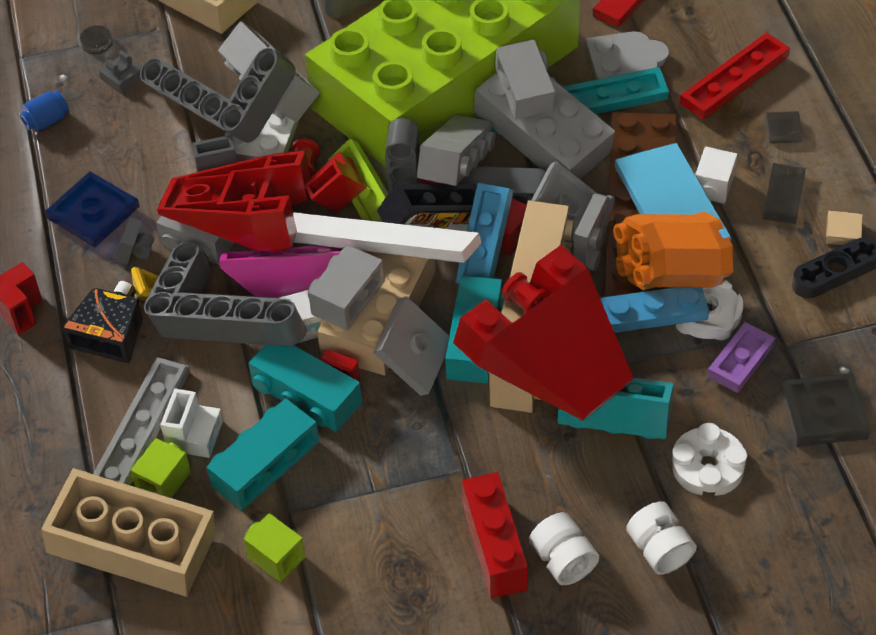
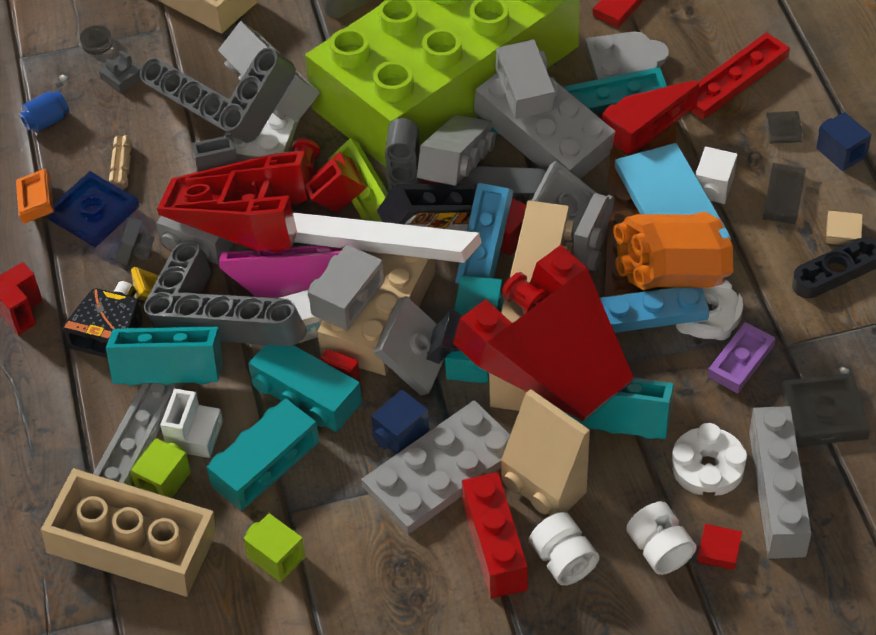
none -> orange tile [16,169,54,224]
none -> teal brick [106,327,223,386]
none -> tan axle [109,135,132,190]
none -> light grey plate [361,400,510,535]
none -> dark blue brick [371,390,429,454]
none -> black tile [426,309,463,364]
none -> tan slope [501,389,590,516]
none -> red slope [602,80,699,156]
none -> red tile [697,524,742,570]
none -> light grey brick [749,406,812,559]
none -> dark blue brick [816,112,872,171]

